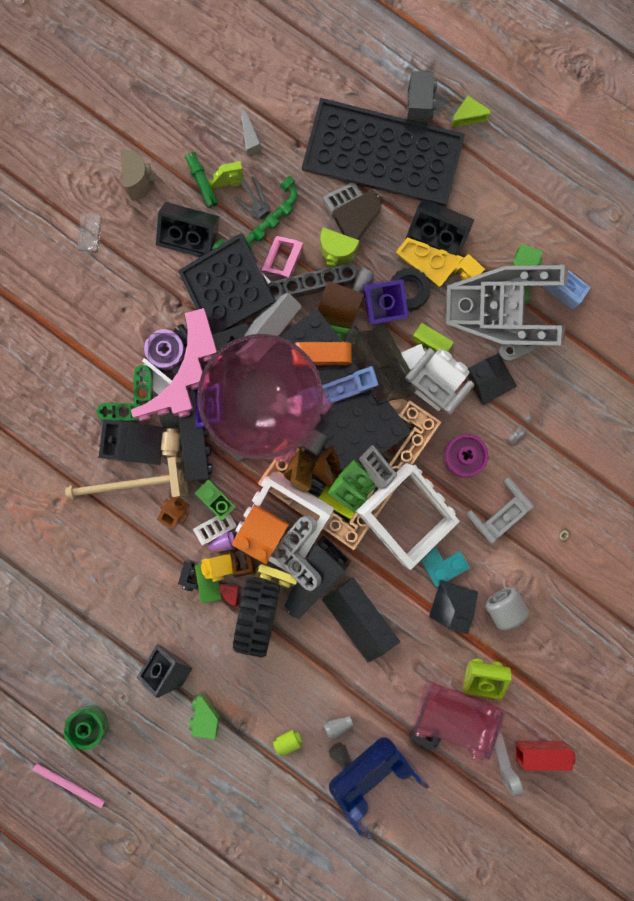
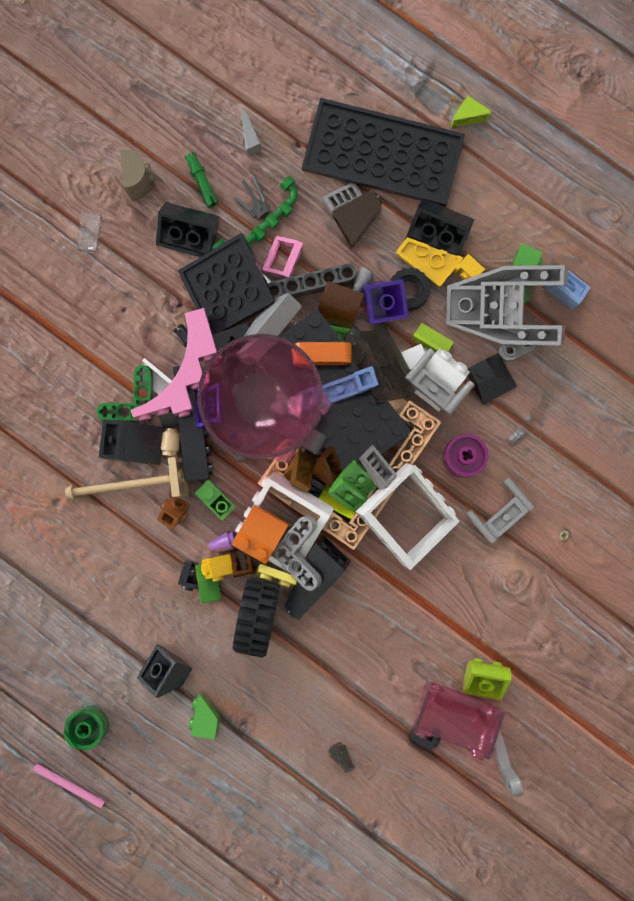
lavender brick [144,329,186,371] -> none
white slope [193,514,237,546] -> none
lime wing [208,161,244,189] -> none
red tile [220,583,239,606] -> none
lime brick [273,729,303,756] -> none
lime brick [320,227,359,268] -> none
black slope [322,577,400,662] -> none
light grey cone [323,716,354,740] -> none
clear blue windscreen [329,737,430,839] -> none
dark grey brick [406,71,437,125] -> none
teal plate [421,546,470,587] -> none
black slope [429,580,478,634] -> none
light grey head [485,587,530,630] -> none
red brick [516,741,576,771] -> none

